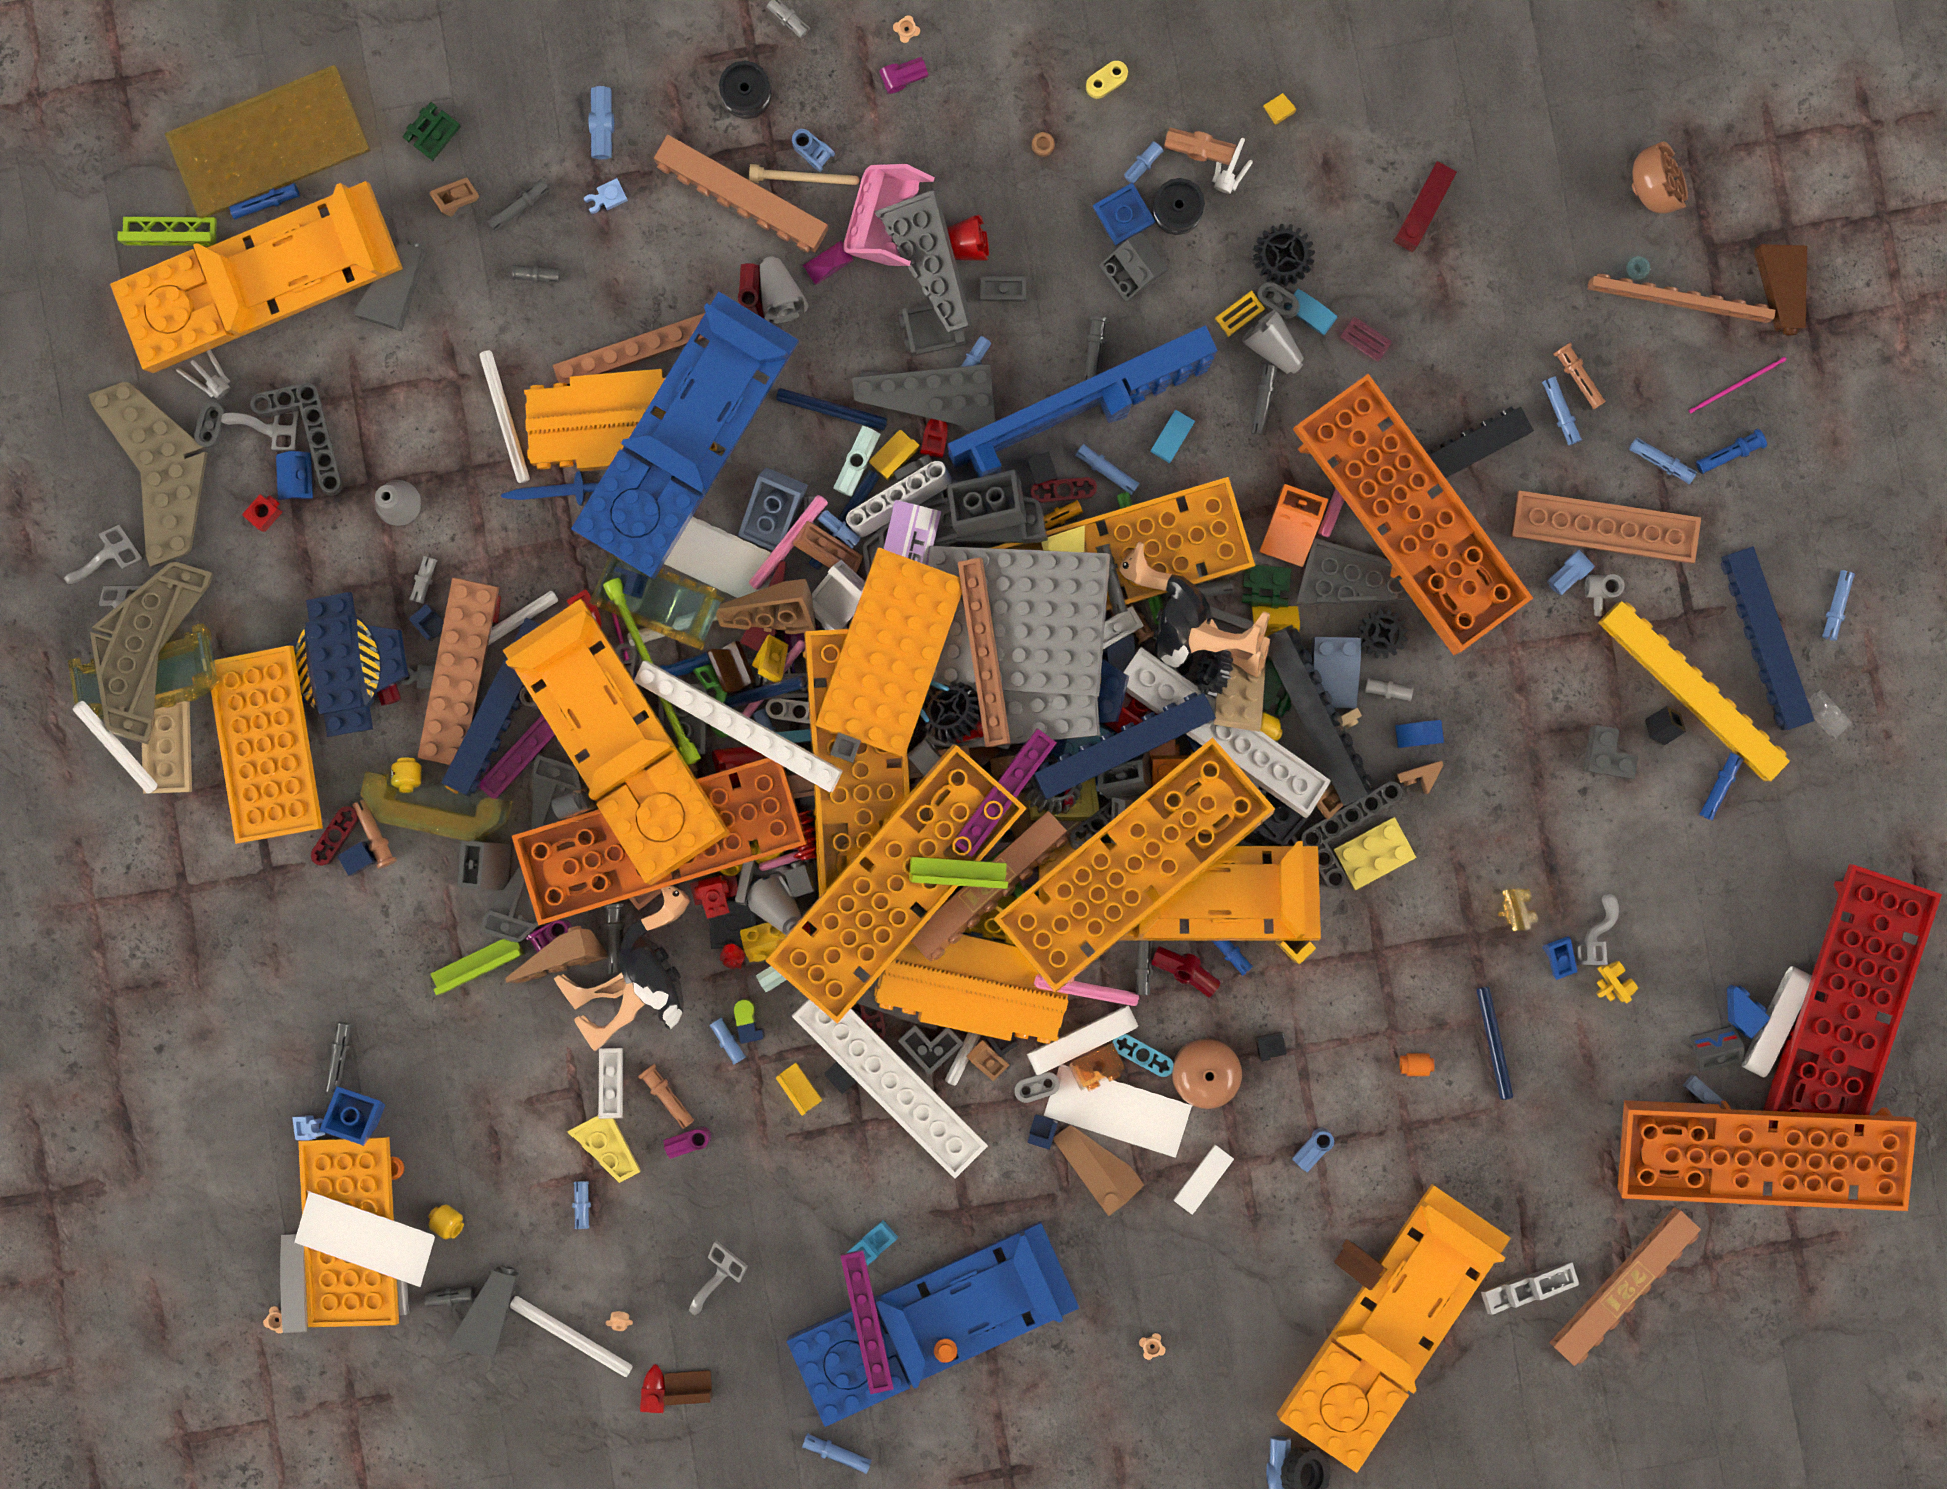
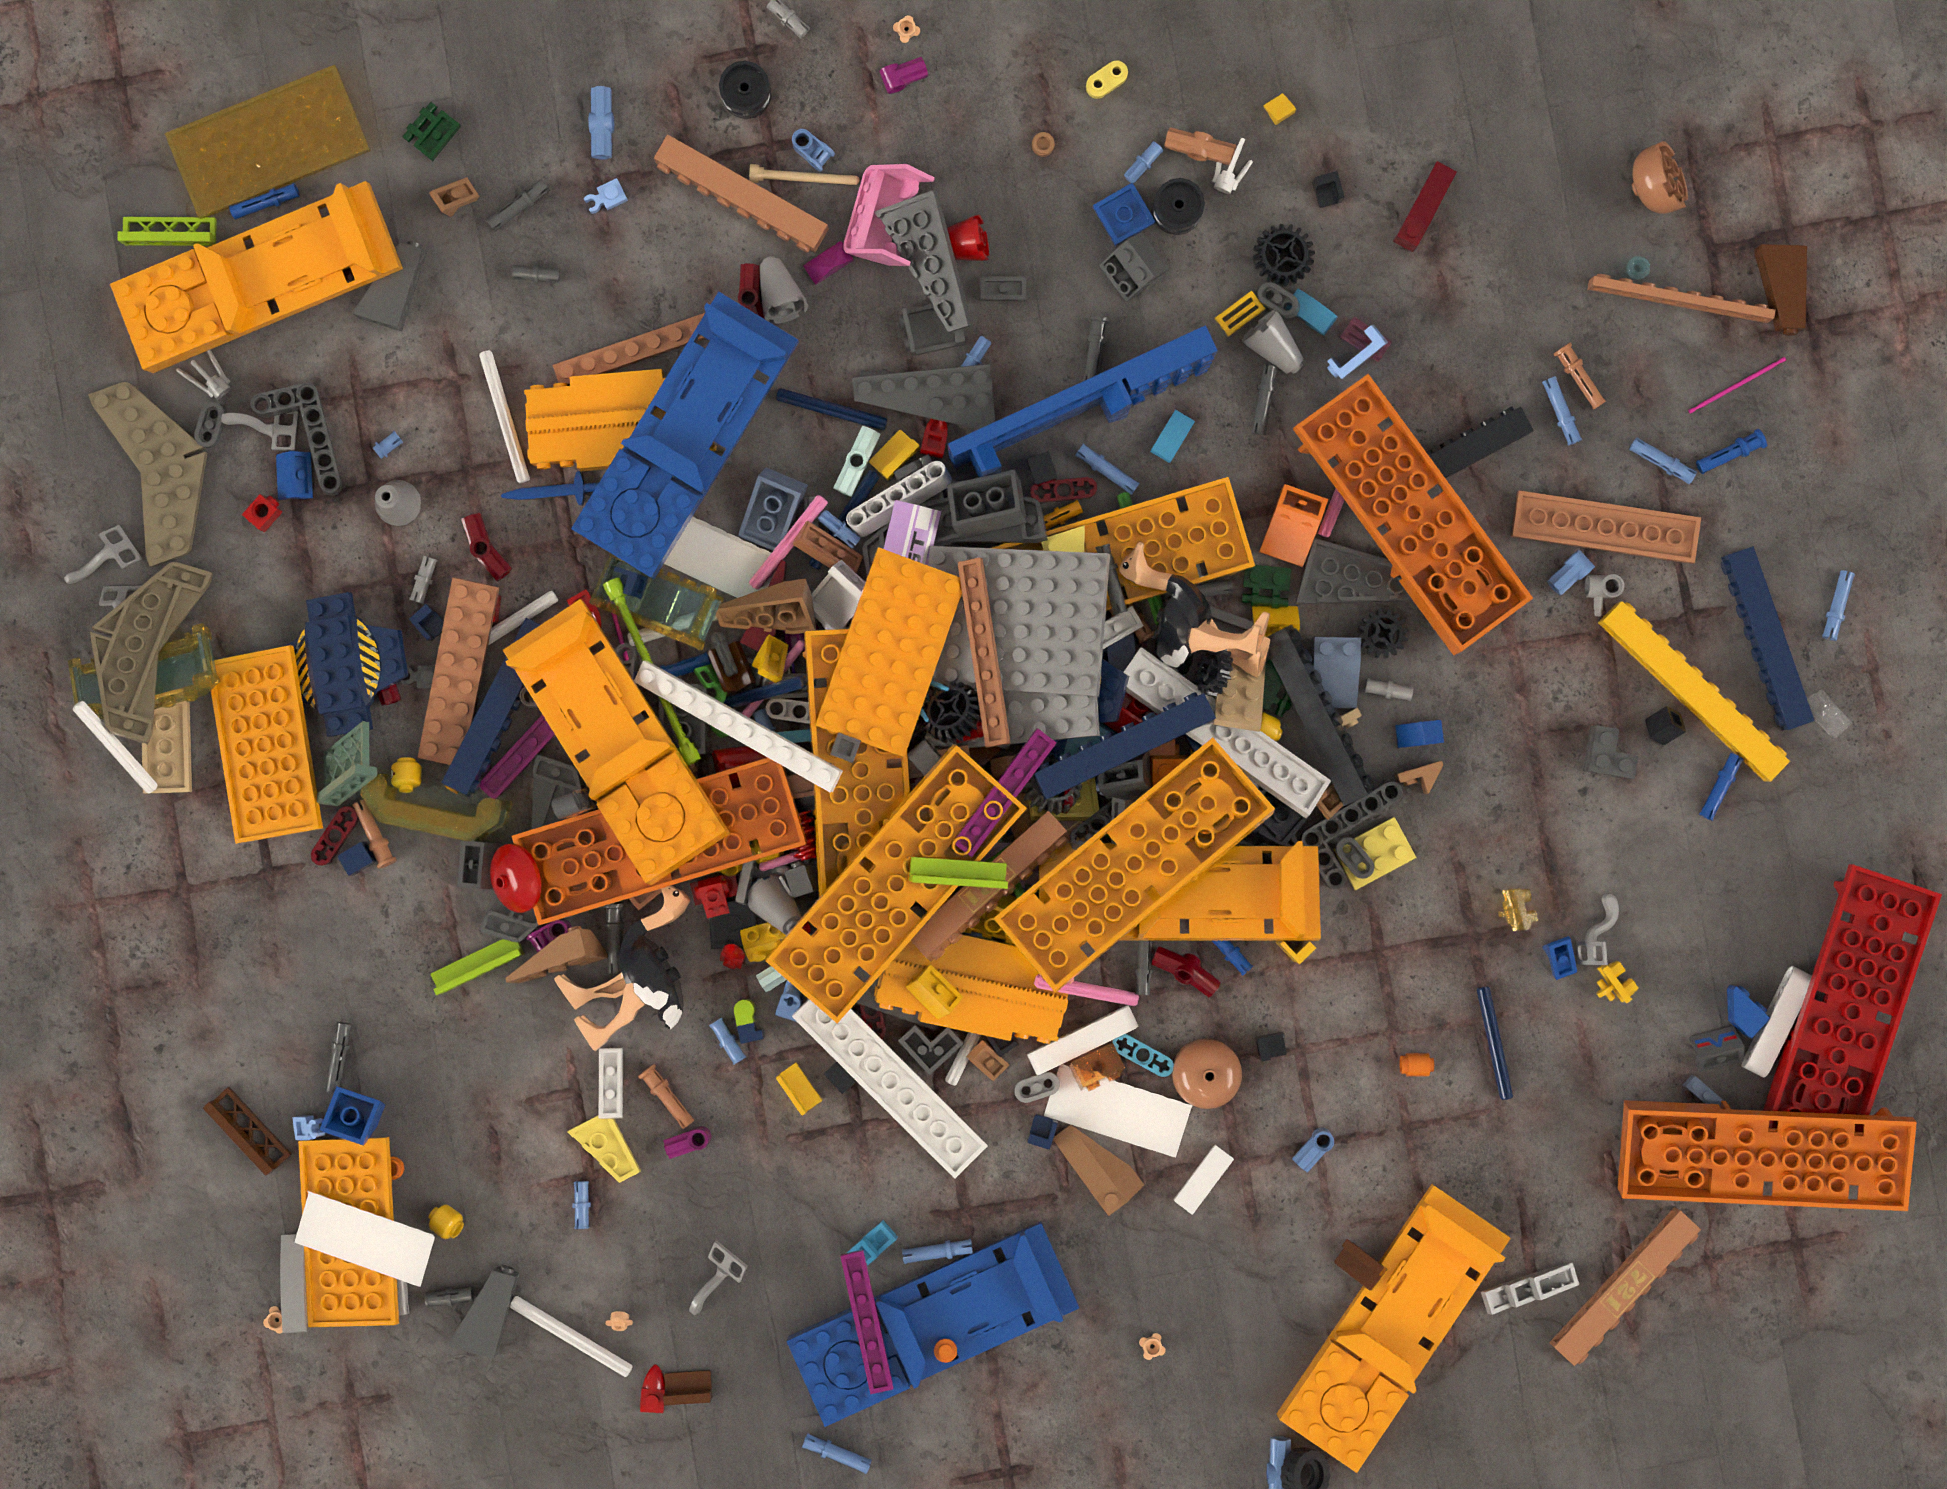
none -> reddish brown fence [203,1087,292,1176]
none -> sand green fence [317,721,377,806]
none -> medium blue pin [373,431,404,459]
none -> dark red piece [461,513,512,582]
none -> red dish [490,843,541,913]
none -> dark grey axle [711,632,738,677]
none -> medium blue piece [775,980,804,1022]
none -> medium blue pin [902,1239,973,1264]
none -> yellow panel [906,964,963,1019]
none -> black panel [1312,171,1344,208]
none -> light blue panel [1327,325,1388,379]
none -> dark grey plate [1335,837,1374,879]

